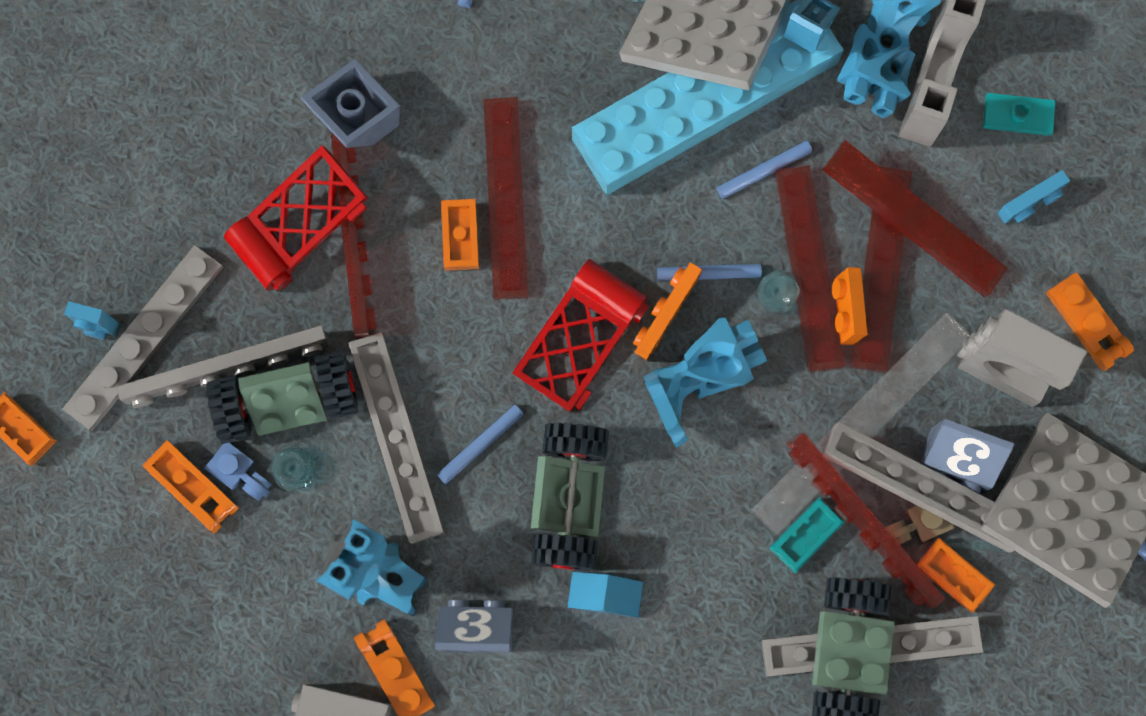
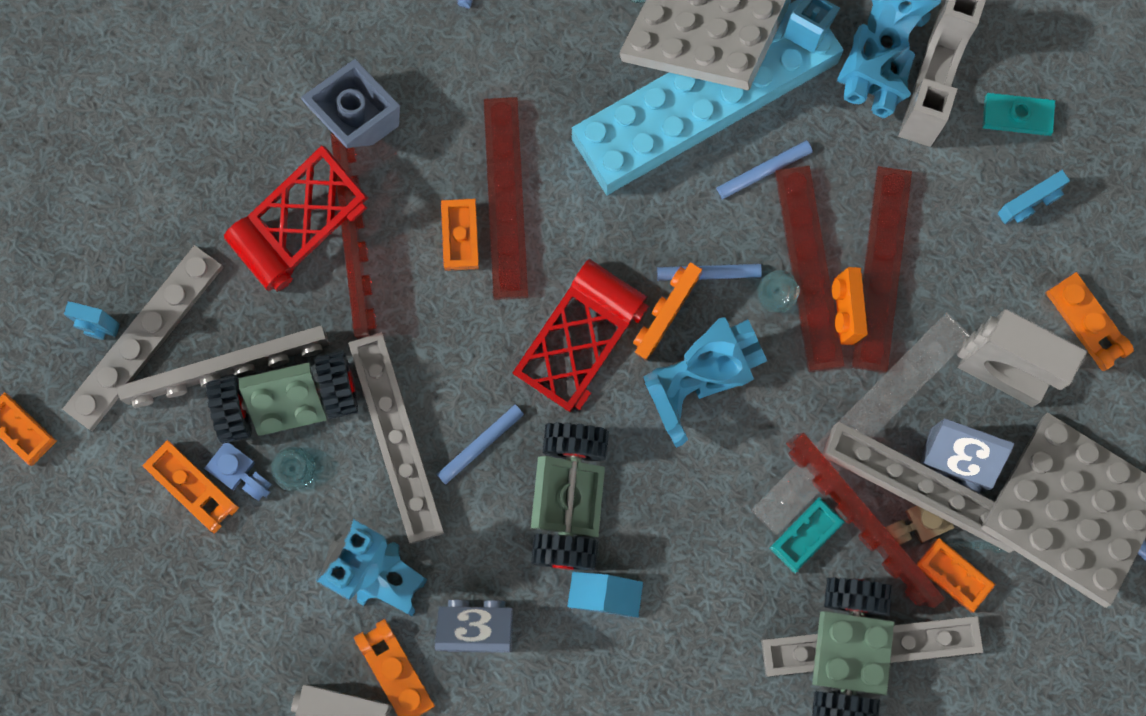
clear red plate [822,140,1008,297] -> none

